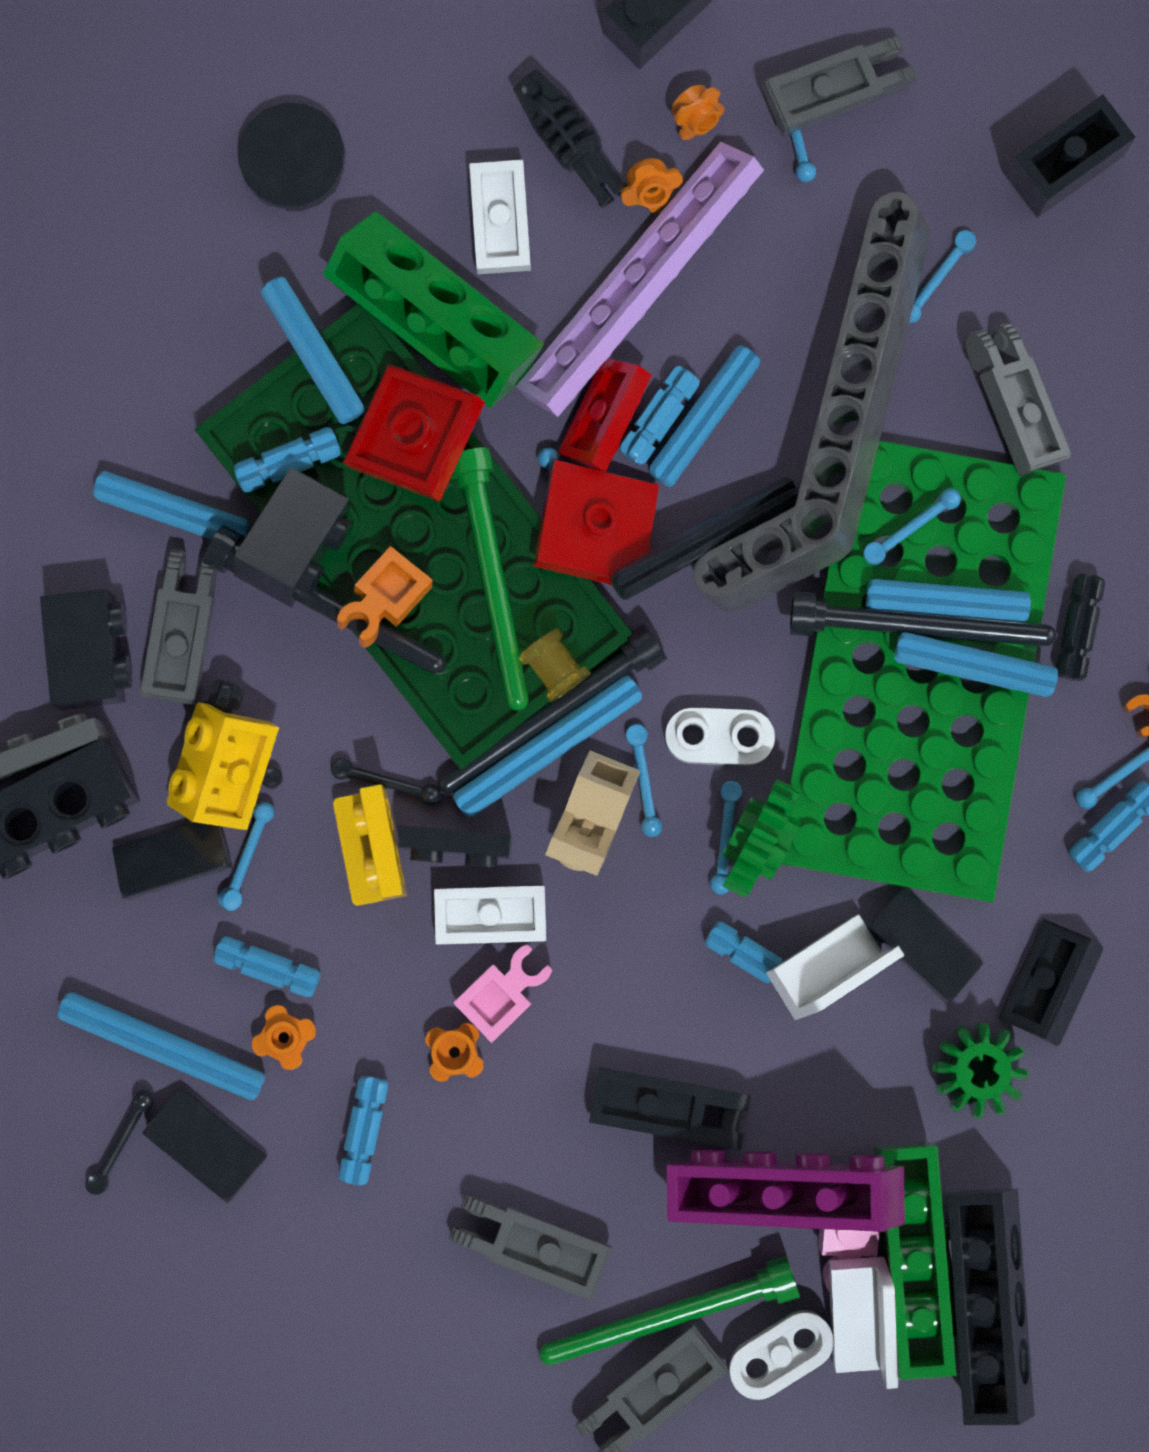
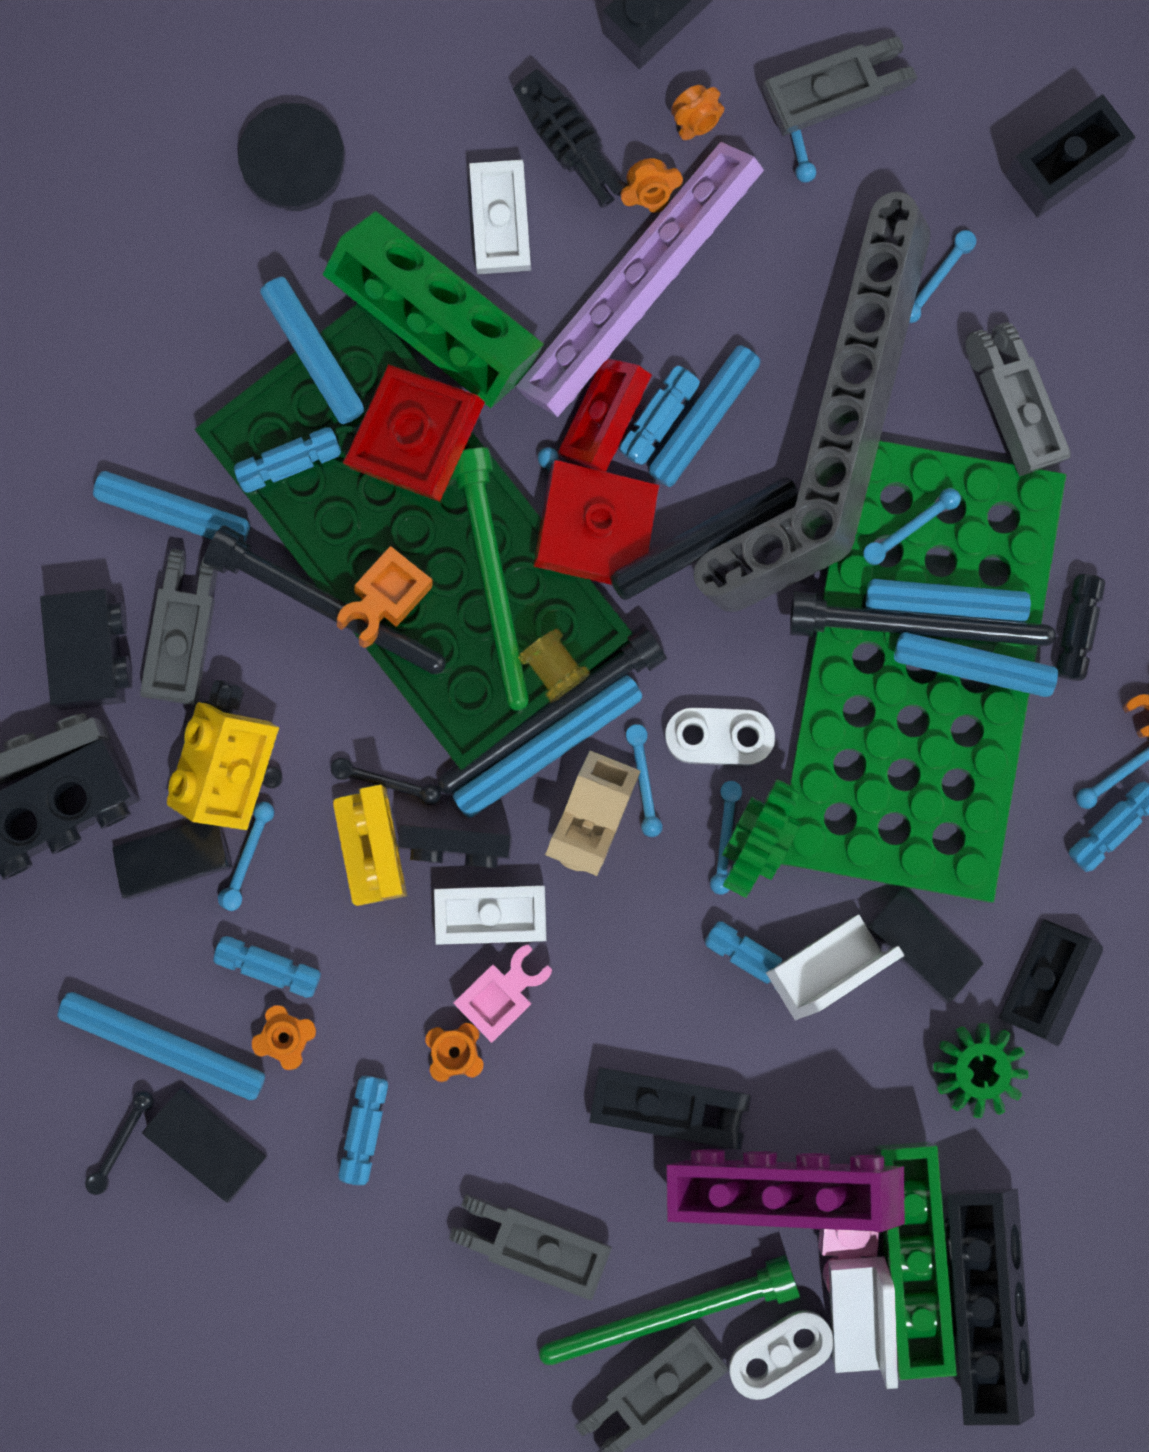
black brick [234,467,352,608] -> none

